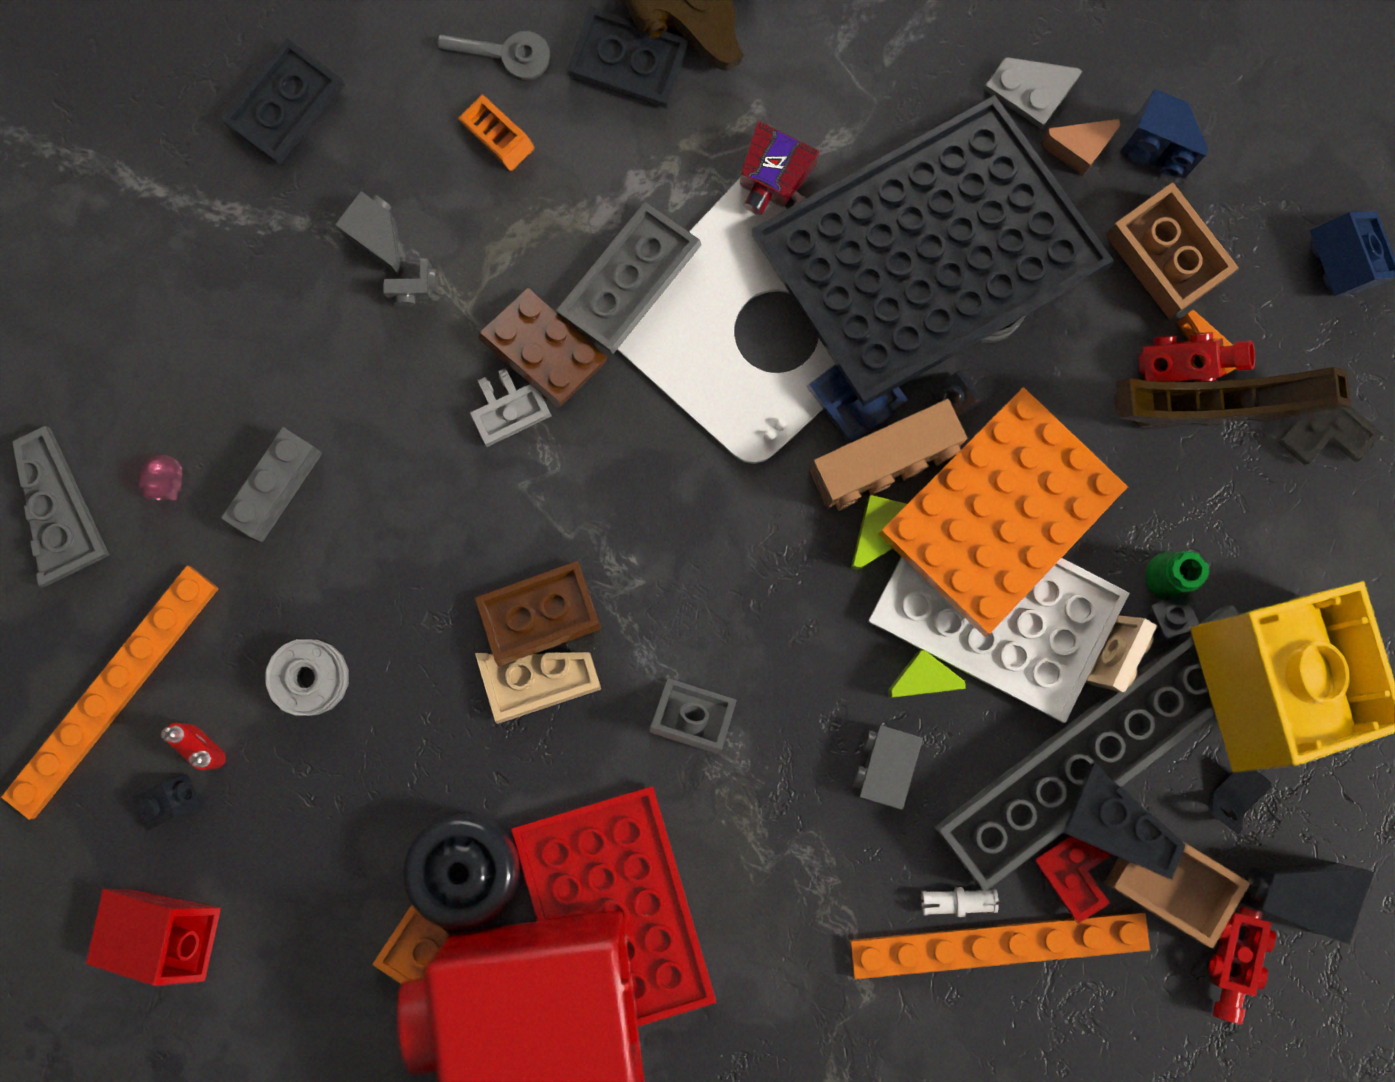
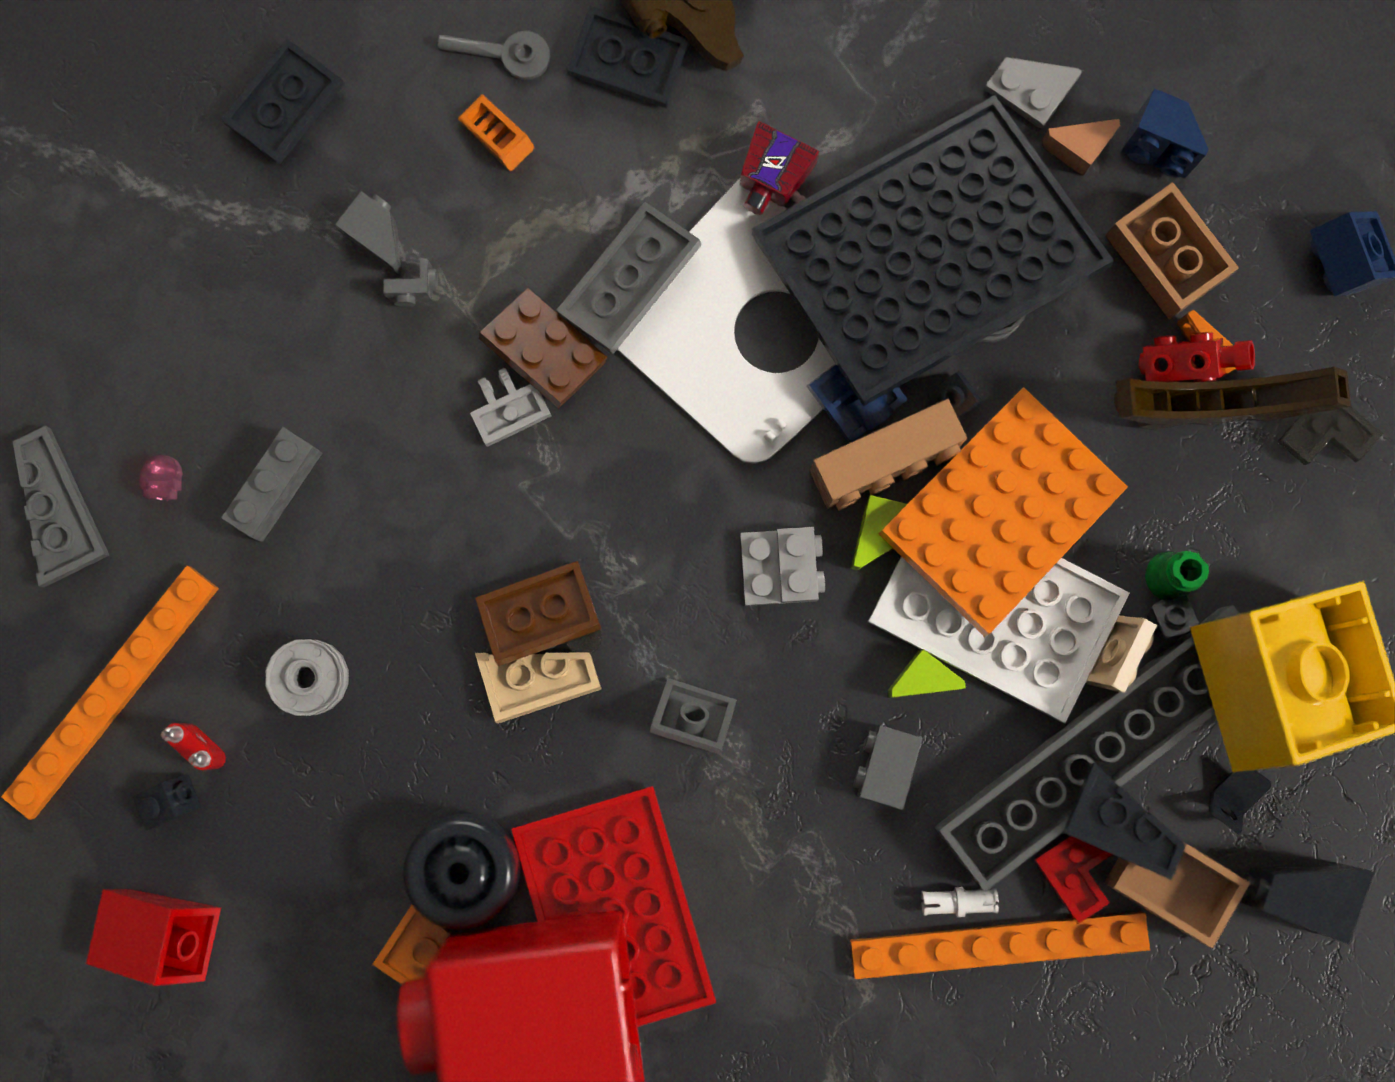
red brick [1208,906,1276,1024] -> none
none -> light grey plate [740,527,825,606]

